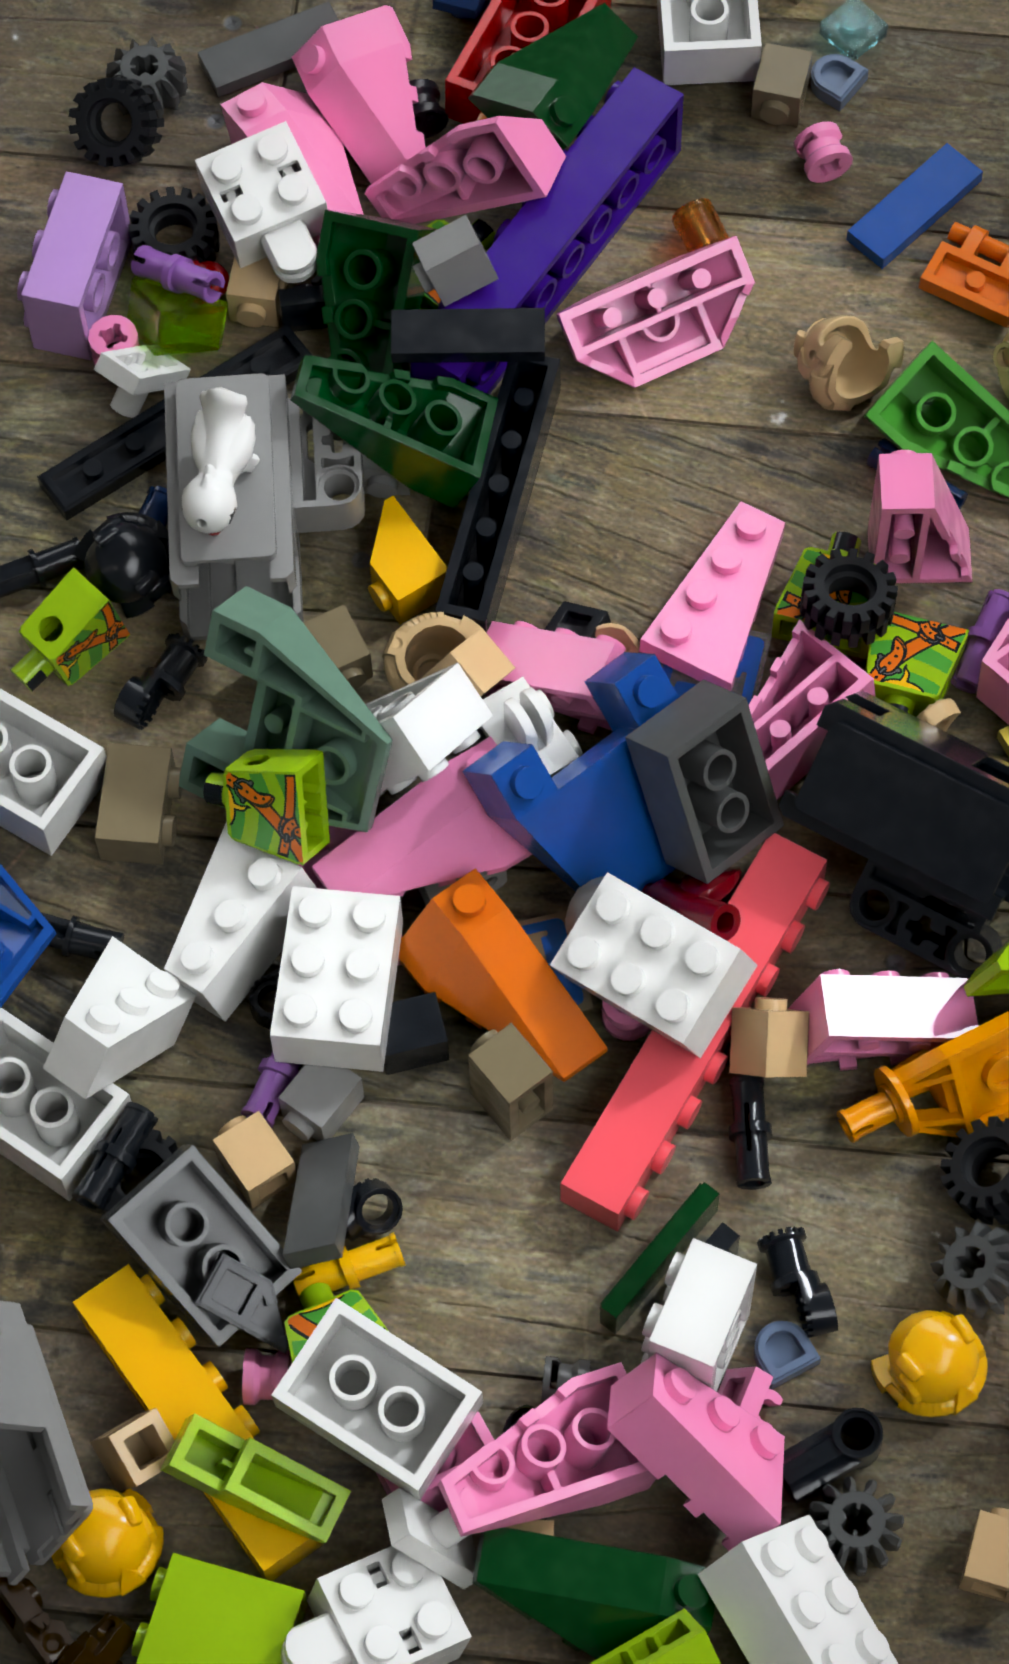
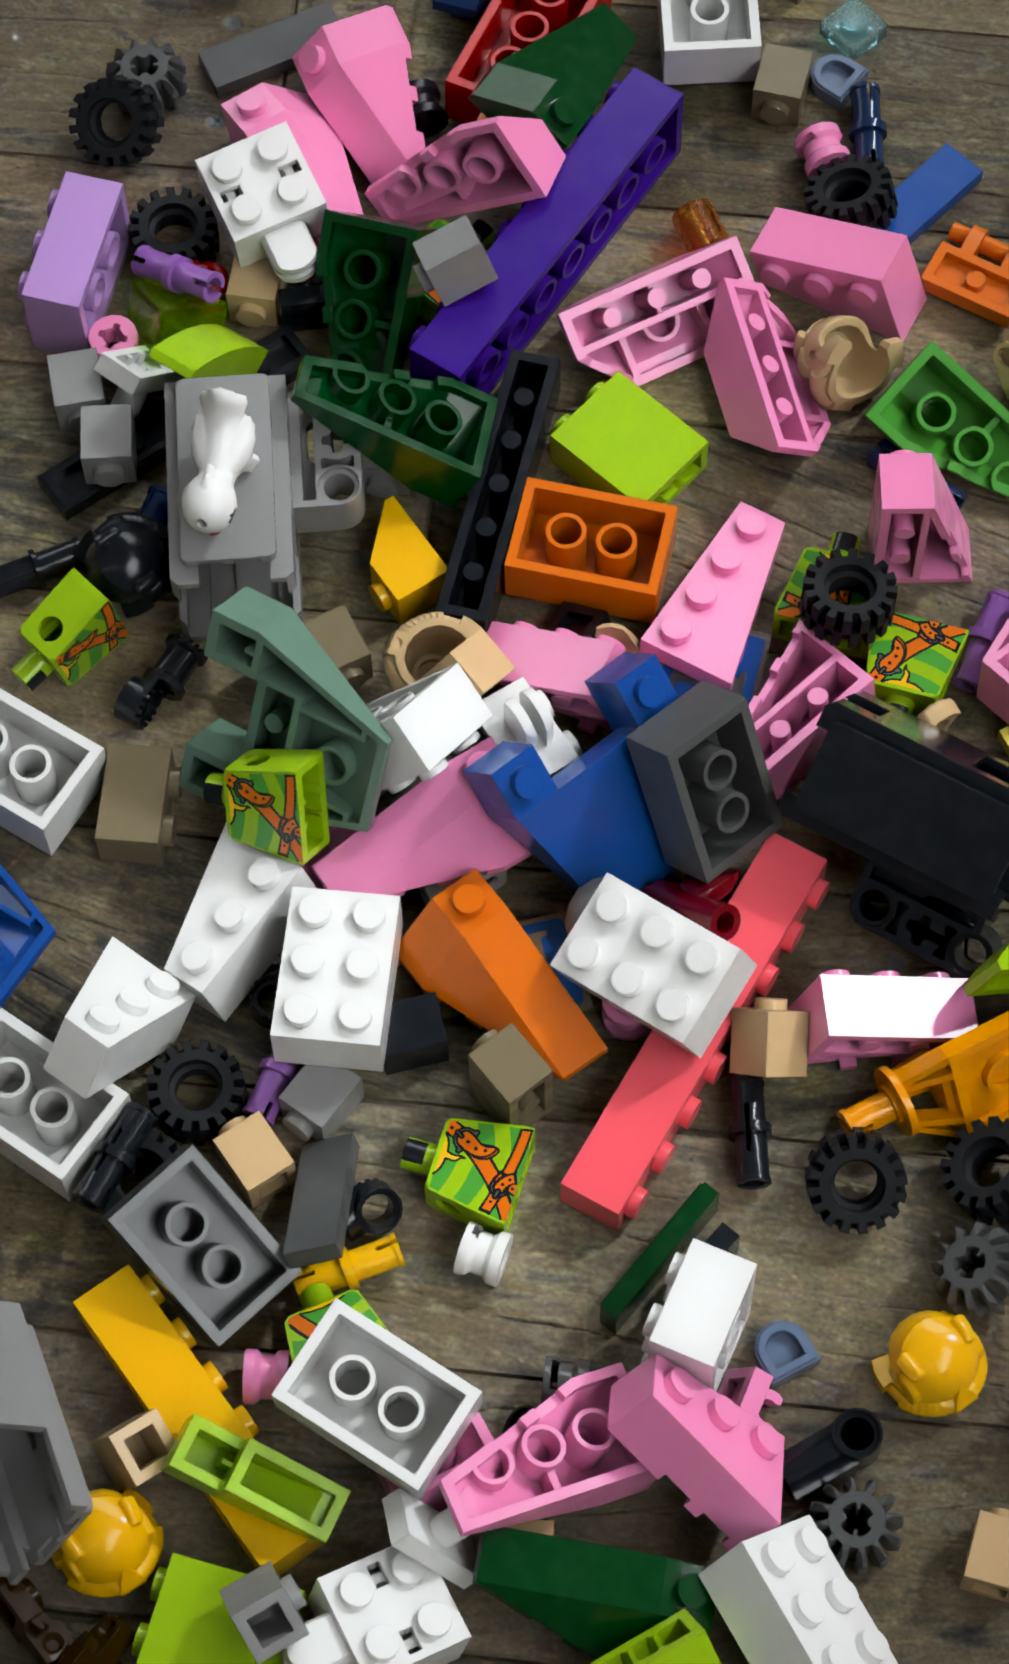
black axle [41,912,125,961] -> none
tile [193,1253,289,1354] -> none
black tile [391,308,545,363] -> none
black connector [757,1226,838,1338] -> none
none -> light grey brick [46,347,107,432]
none -> light grey brick [80,404,137,487]
none -> black tyre [146,1039,248,1146]
none -> lime slope [148,324,269,378]
none -> light grey brick [219,1561,310,1664]
none -> torso [400,1118,536,1234]
none -> white wheel [453,1221,513,1287]
none -> orange brick [504,477,678,624]
none -> lime brick [550,371,709,504]
none -> bright pink wedge [703,277,831,457]
none -> bright pink wedge [750,207,927,342]
none -> black tyre [804,154,898,230]
none -> black tyre [804,1127,908,1235]
none -> dark blue pin [848,81,887,168]

